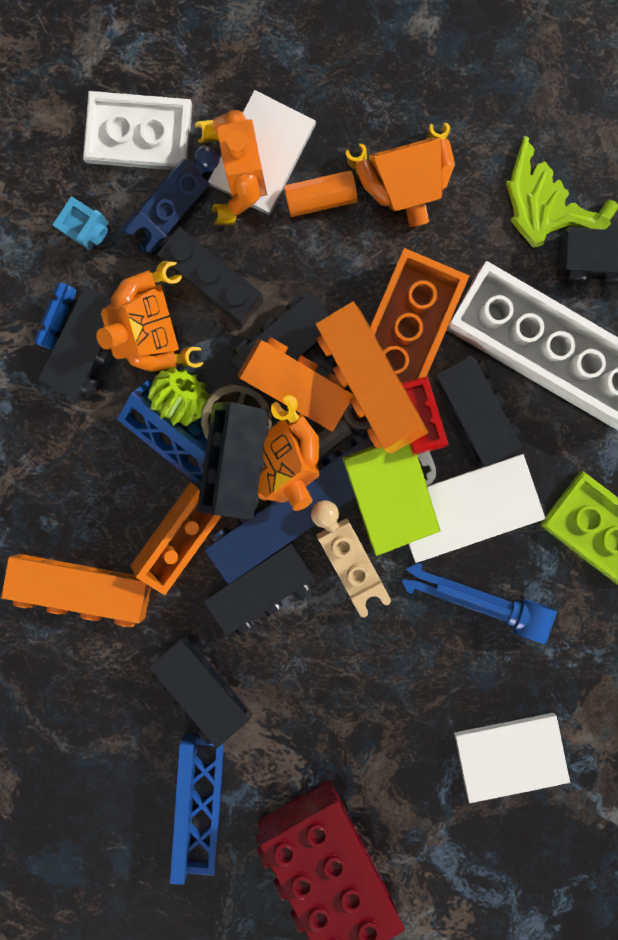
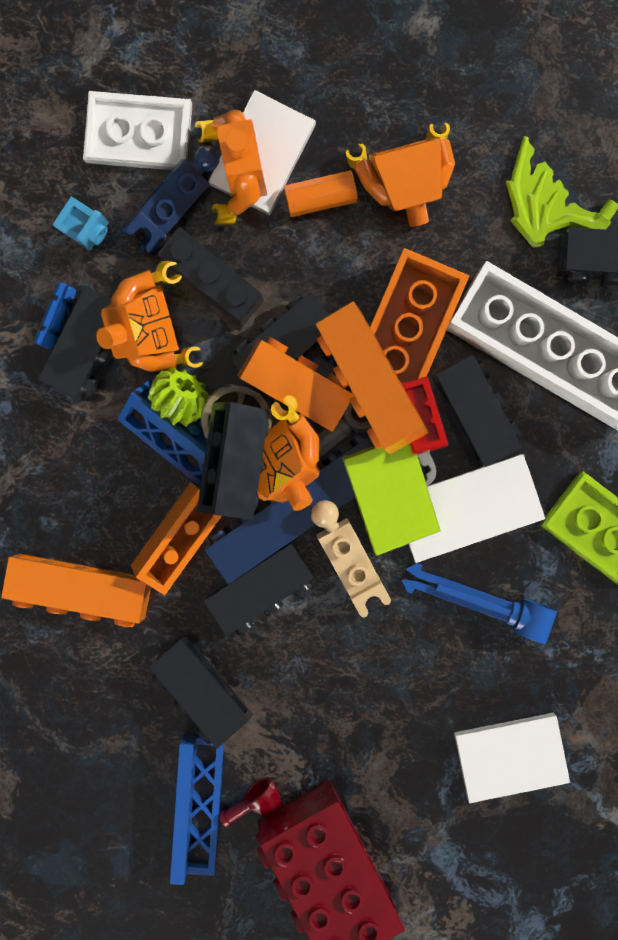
none -> dark red bar [219,777,282,828]

